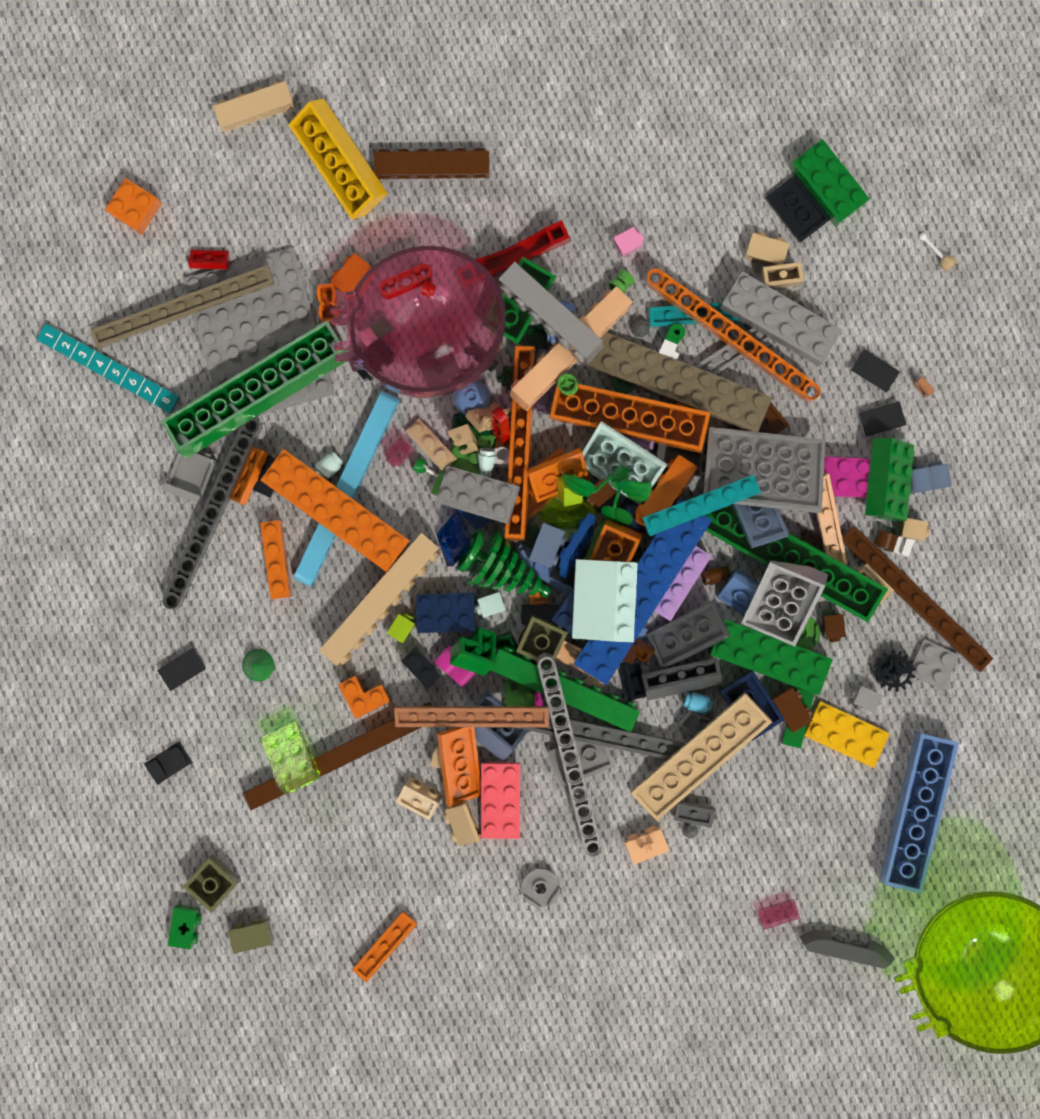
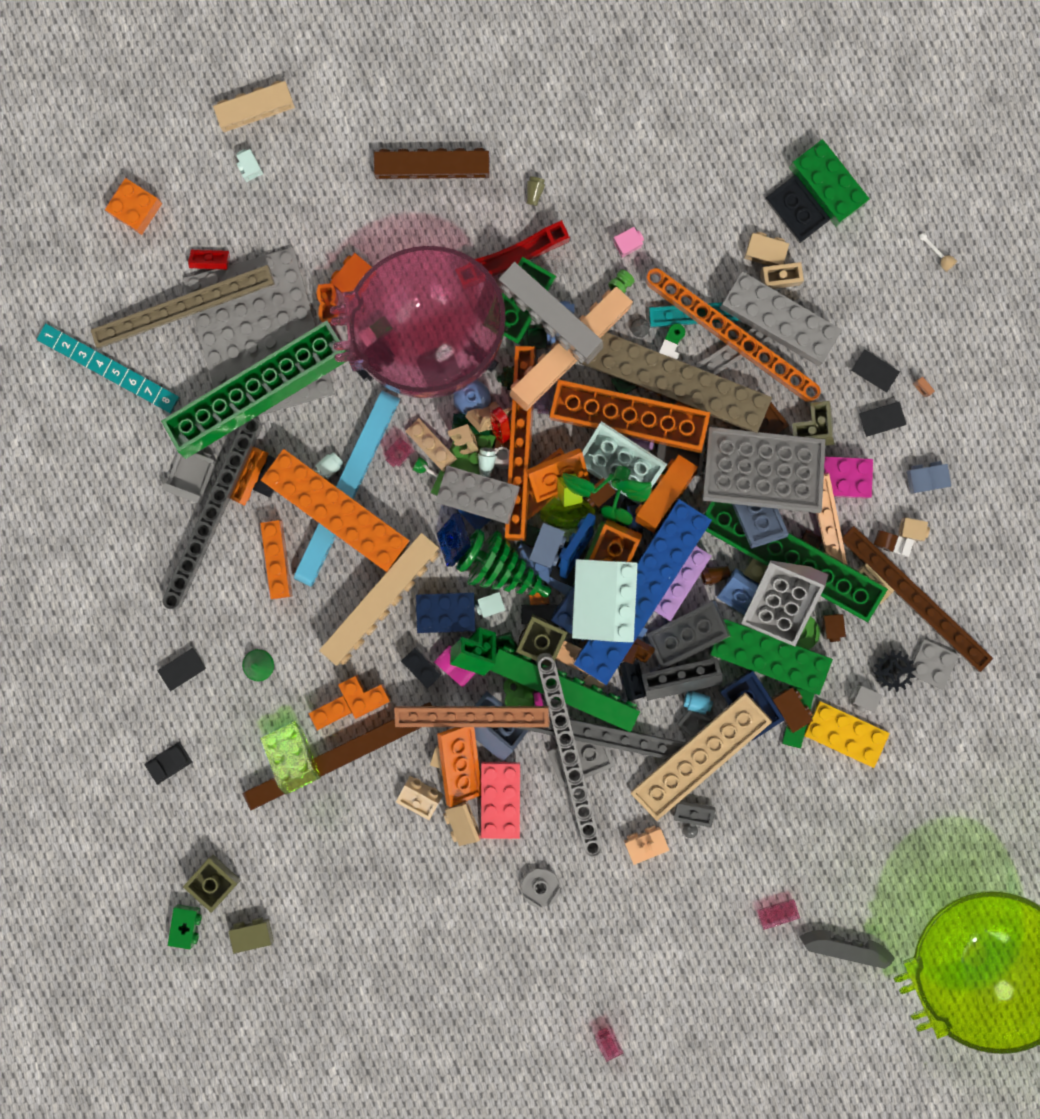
yellow brick [288,99,388,220] -> none
orange plate [352,910,417,983] -> none
red beam [379,264,433,300] -> none
lime brick [387,613,416,643] -> none
red plate [421,279,436,298] -> none
bright green wheel [558,374,579,396] -> none
teal plate [643,475,761,536] -> none
green brick [865,438,915,521] -> none
medium blue brick [879,731,959,894] -> none
none -> light aqua brick [236,149,263,182]
none -> orange brick [308,696,352,731]
none -> olive cone [526,176,545,206]
none -> clear pink brick [595,1028,624,1062]
none -> olive brick [742,557,768,584]
none -> olive brick [792,401,835,446]

